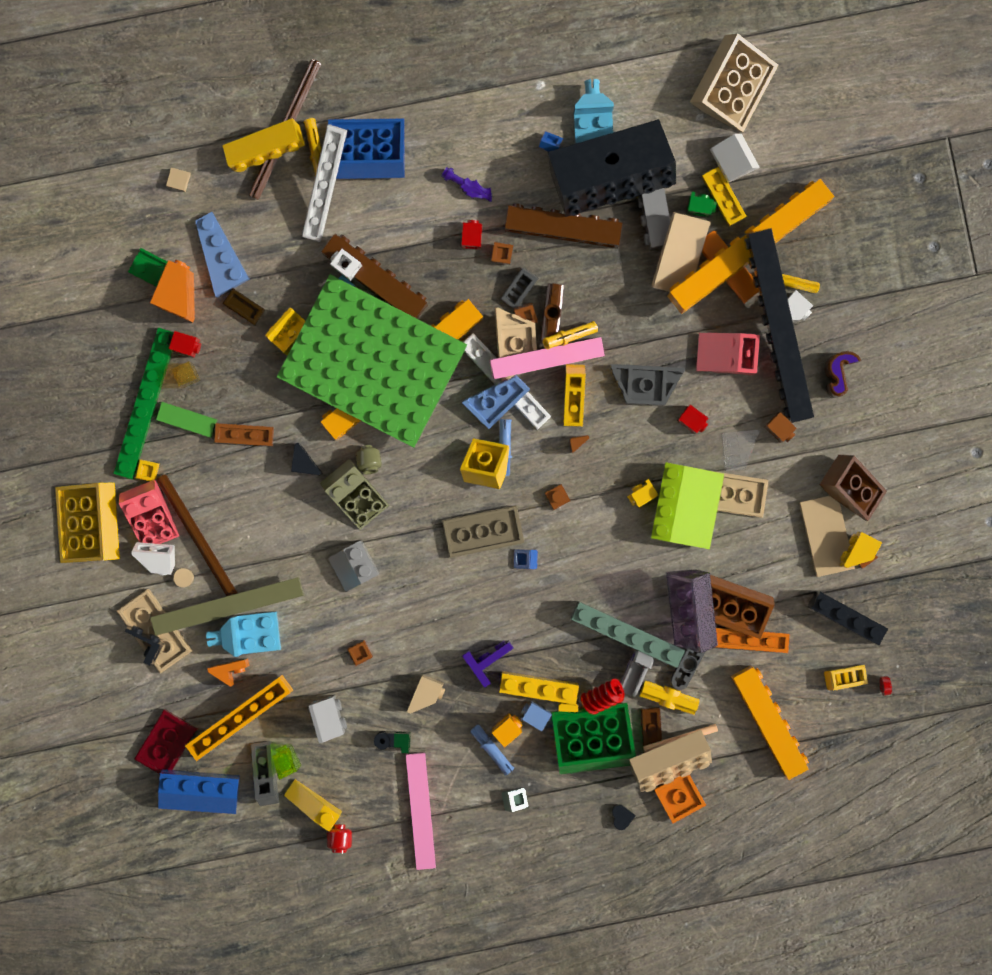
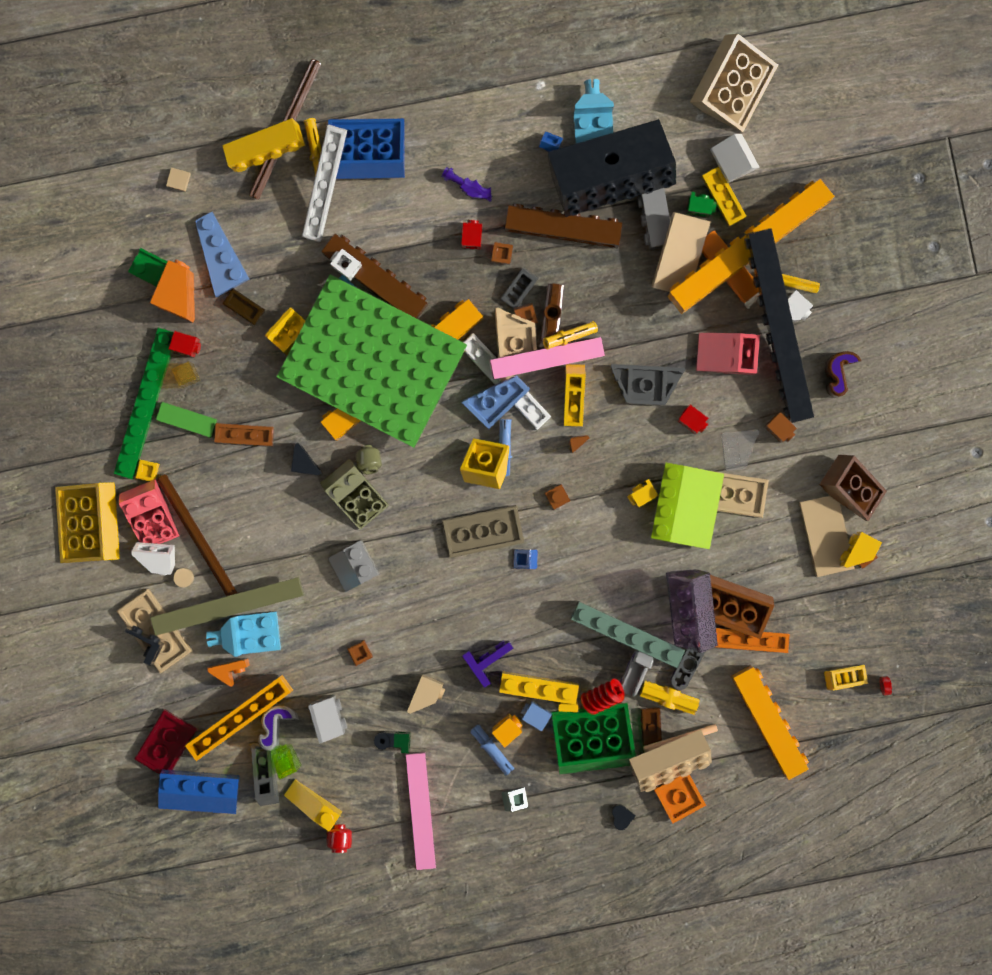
black brick [807,590,888,646] -> none
none -> light grey animal [259,706,299,751]

